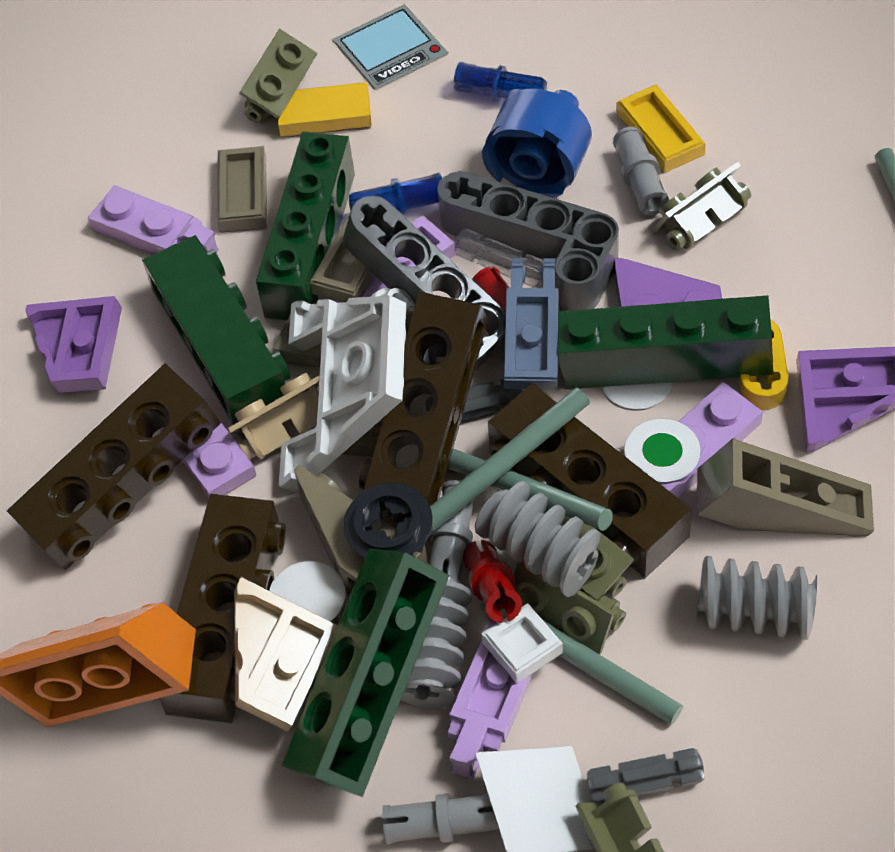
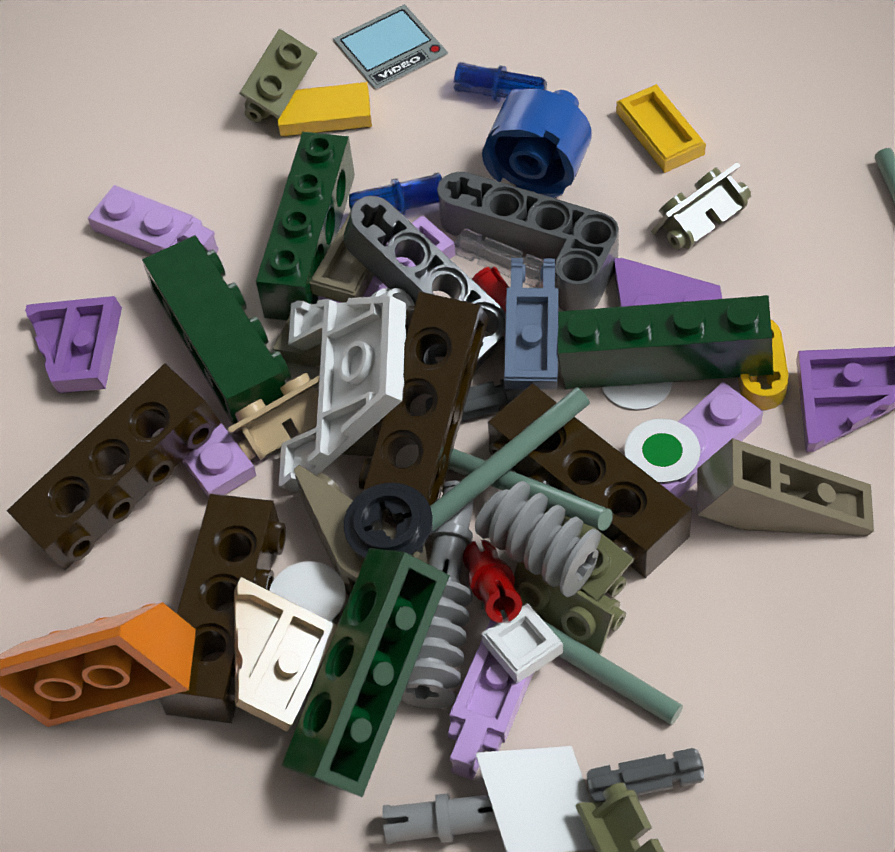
dark tan tile [217,146,267,233] -> none
light grey pin [613,127,669,215] -> none
light grey piece [697,556,817,640] -> none

